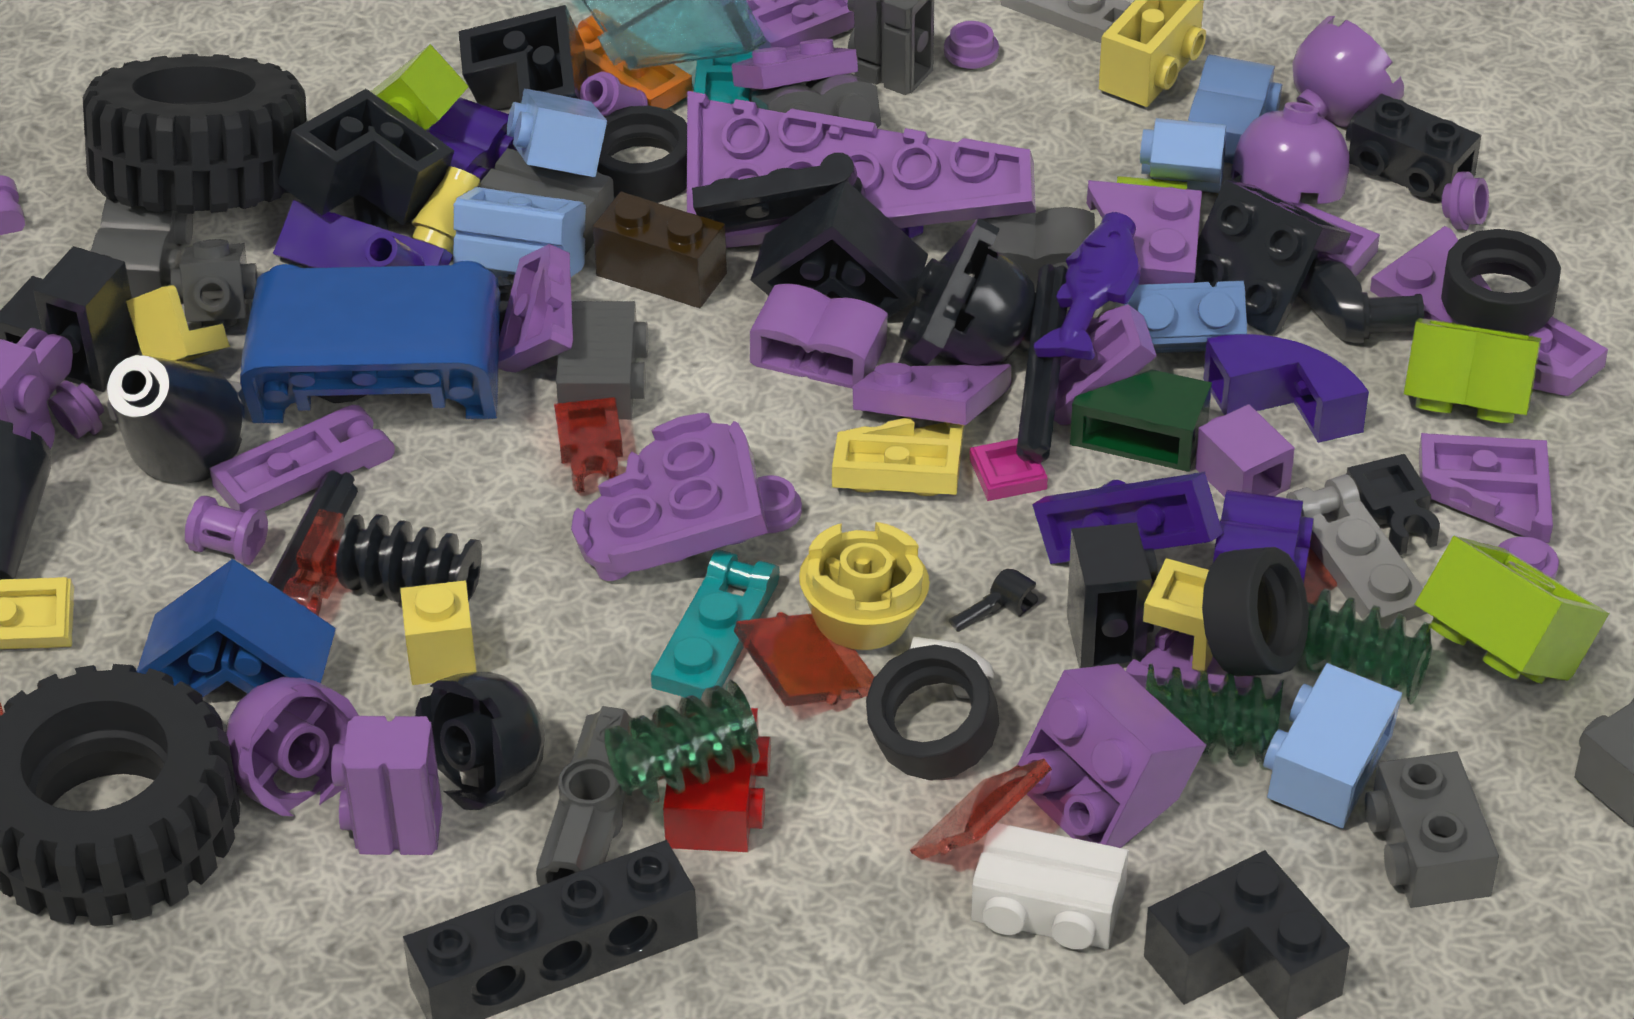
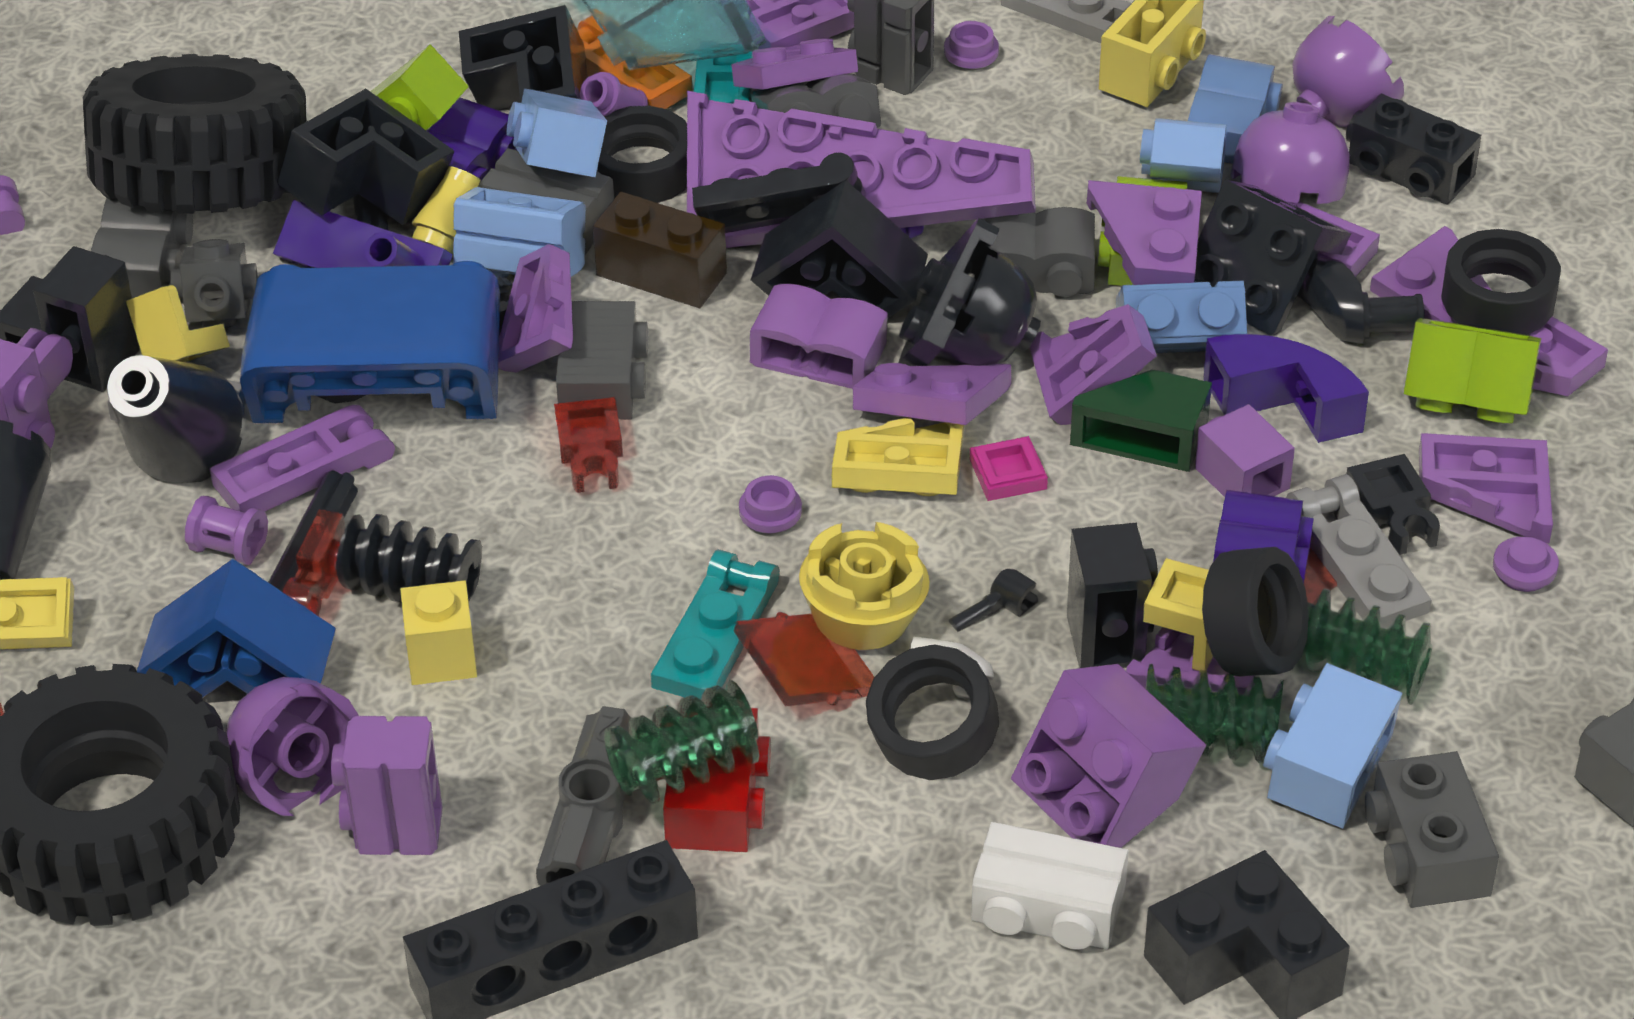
medium lavender plate [48,380,104,439] -> none
black cylinder [415,672,545,810] -> none
medium lavender plate [571,413,768,581] -> none
clear red piece [910,759,1052,860] -> none
black axle [1016,264,1068,463] -> none
dark purple piece [1032,472,1223,564] -> none
dark purple animal [1034,212,1141,360] -> none
lime brick [1414,536,1610,684] -> none
medium lavender plate [1442,172,1489,230] -> none

